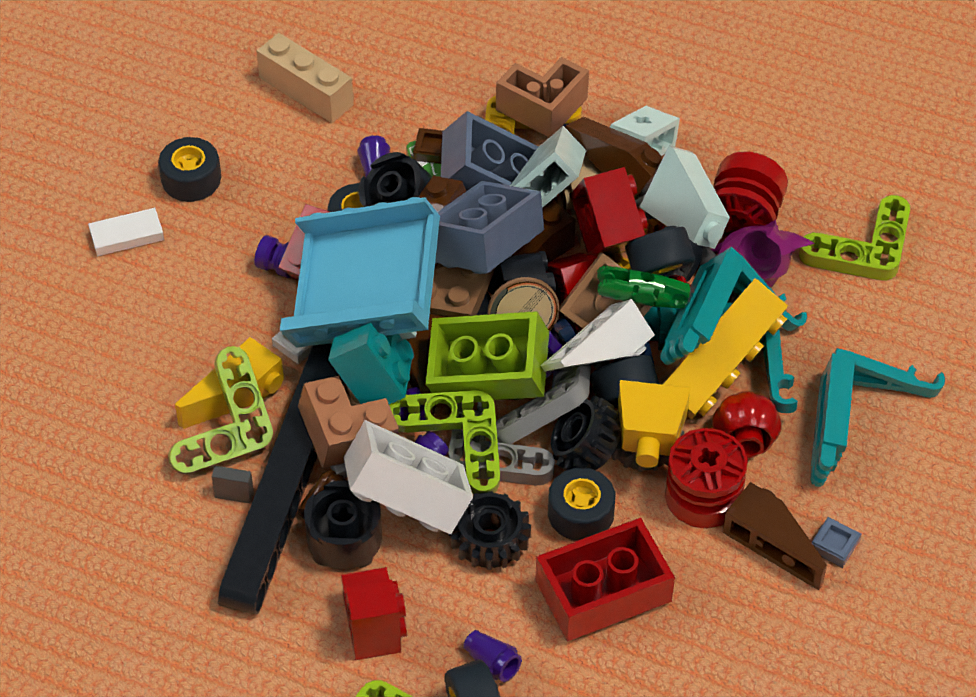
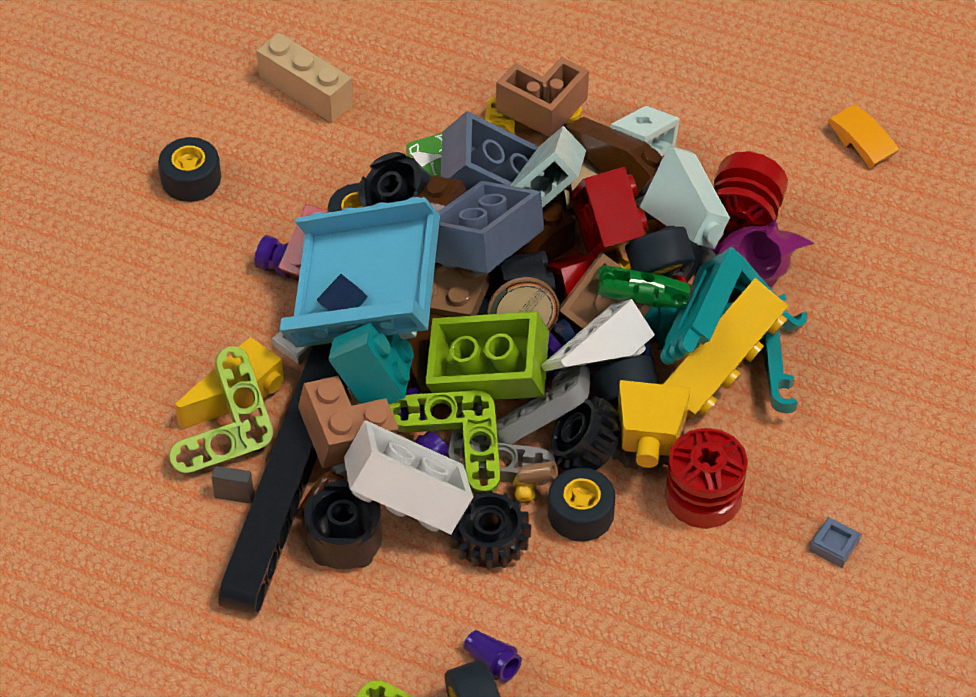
white tile [88,208,164,256] -> none
red brick [341,567,407,661] -> none
dark purple cone [357,135,390,177] -> none
reddish brown tile [413,128,443,164] -> none
red brick [535,517,675,642] -> none
red plant [712,391,782,458] -> none
reddish brown slope [723,482,827,590] -> none
lime beam [799,195,910,281] -> none
teal hinge [810,348,945,487] -> none
none -> dark blue tile [317,274,368,311]
none -> medium nougat arm [512,461,558,502]
none -> light orange slope [827,104,899,169]

